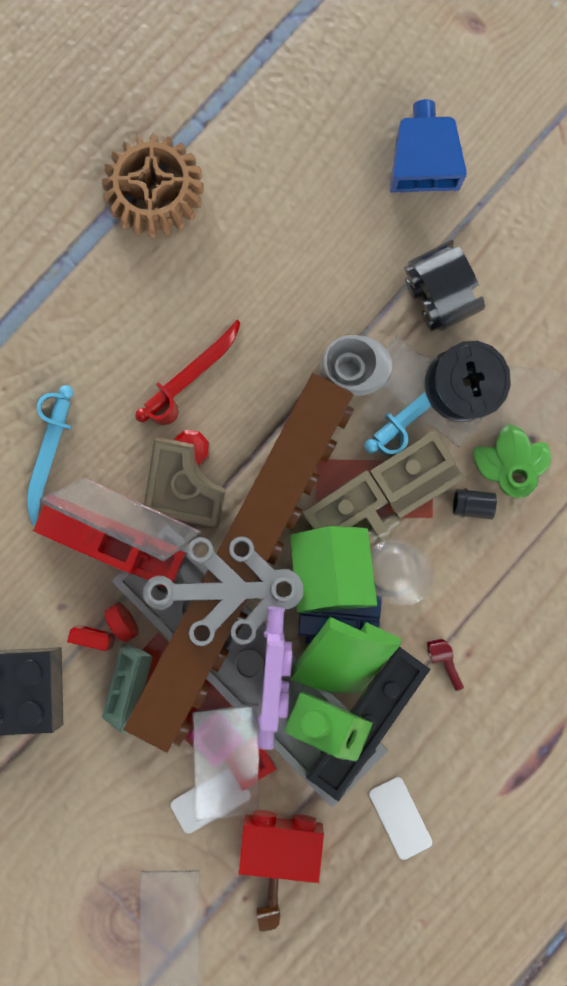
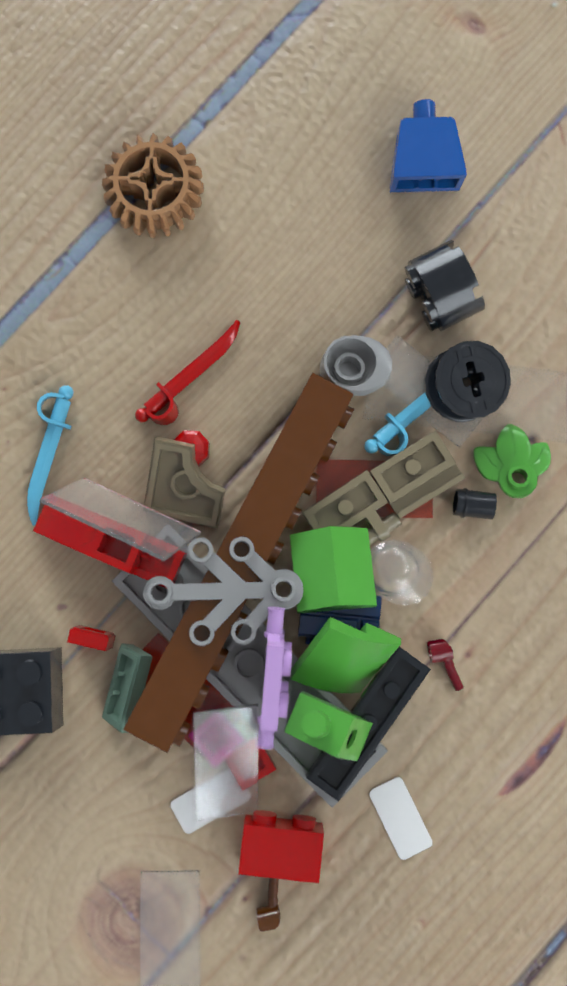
red tile [104,602,139,642] -> none

